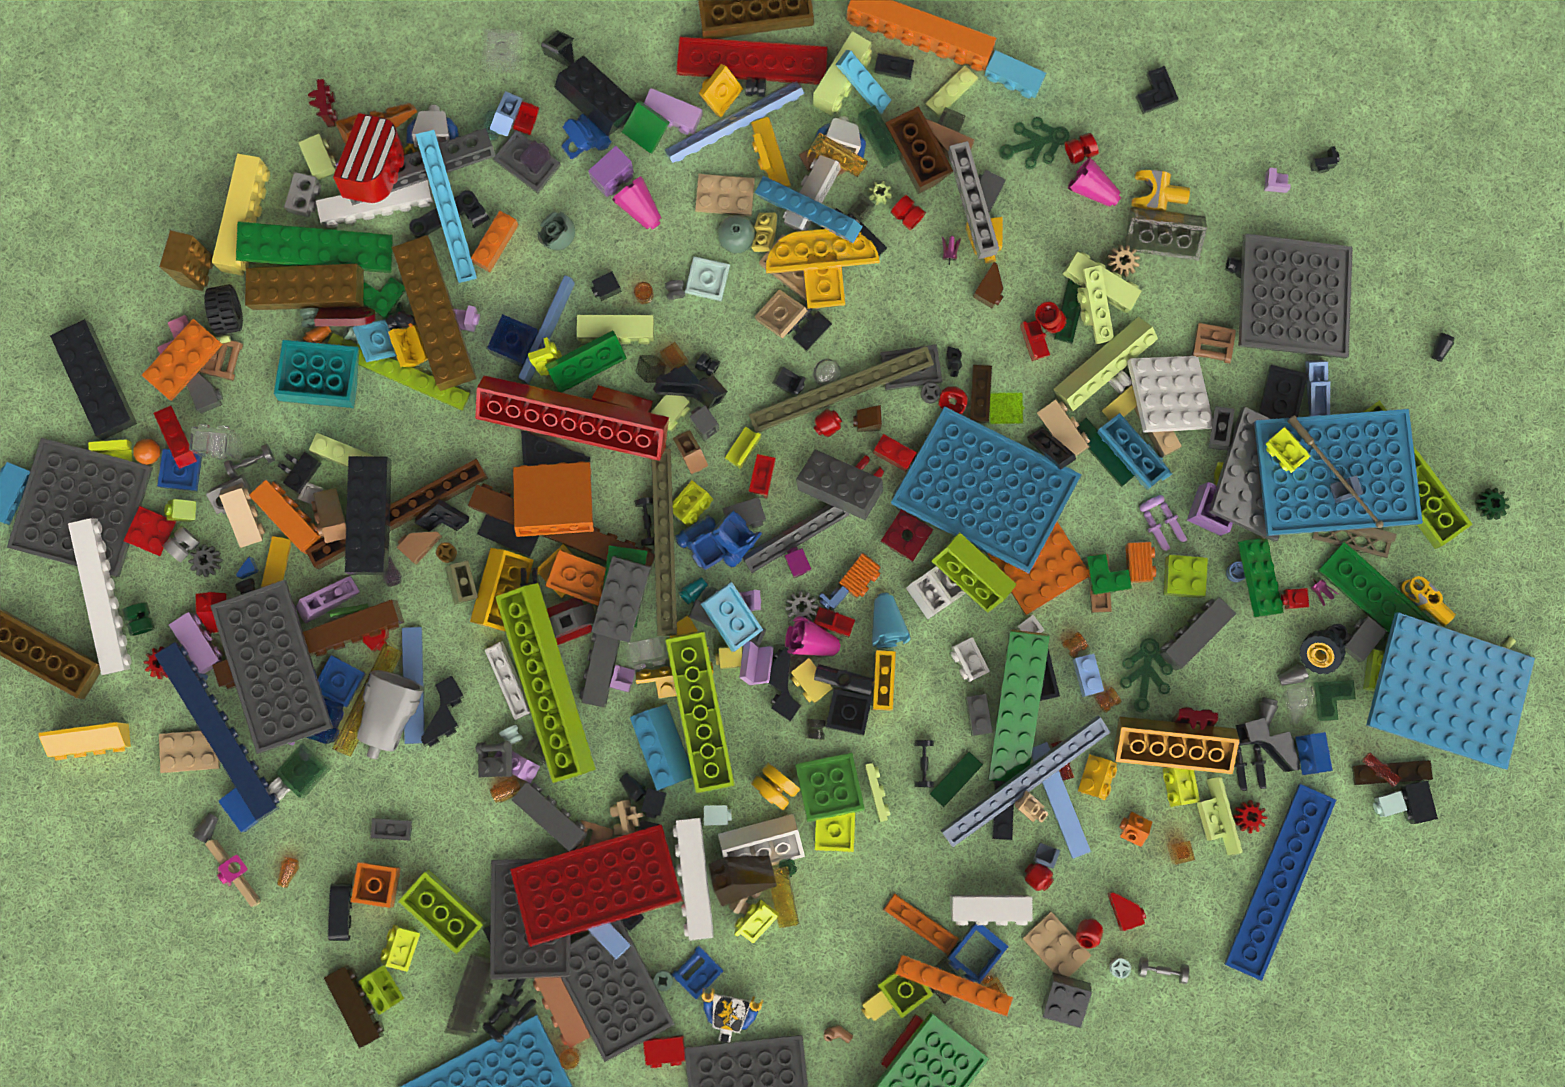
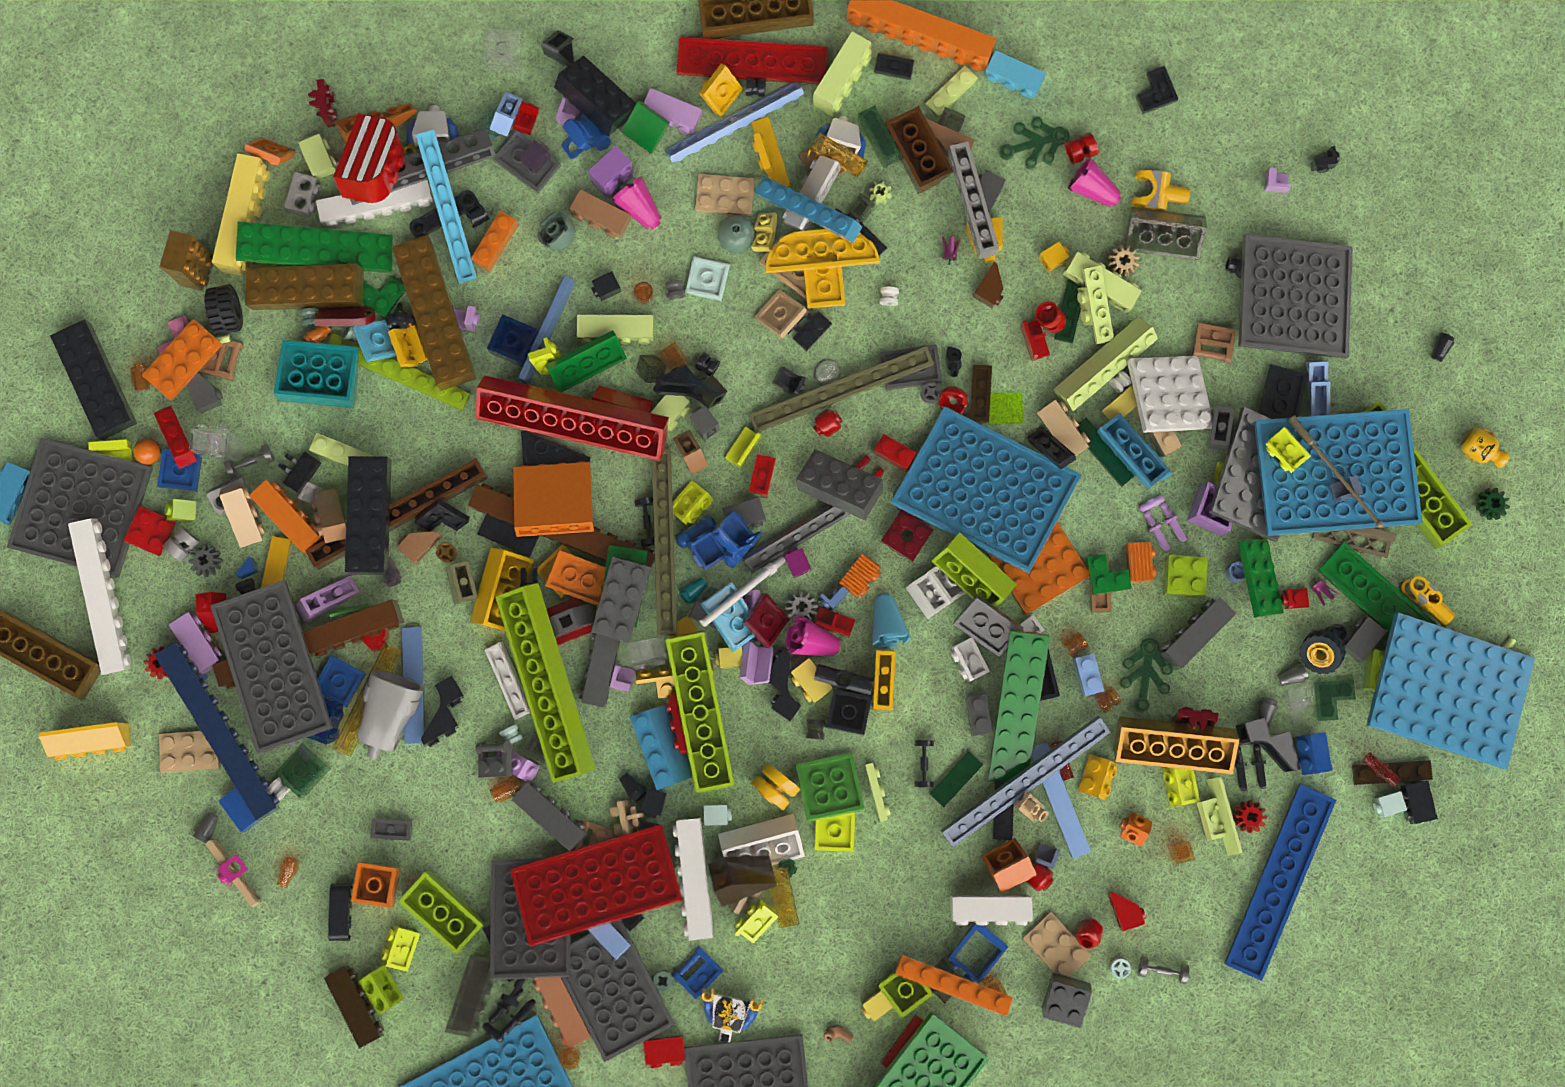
dark green wheel [122,602,155,636] -> none
medium azure plate [836,50,891,114] -> none
reddish brown slope [853,405,882,432] -> none
orange tile [883,894,959,955] -> none
red wheel [890,195,926,231] -> none
none -> clear orange brick [130,363,152,391]
none -> orange plate [244,137,296,165]
none -> lavender panel [556,98,581,125]
none -> medium nougat brick [569,189,631,239]
none -> red plate [666,694,688,755]
none -> white bar [700,556,786,627]
none -> dark red tile [742,593,790,648]
none -> white wheel [880,287,899,306]
none -> plate [953,594,1024,657]
none -> orange brick [981,838,1036,893]
none -> yellow brick [1038,241,1070,273]
none -> yellow piece [1460,427,1510,468]

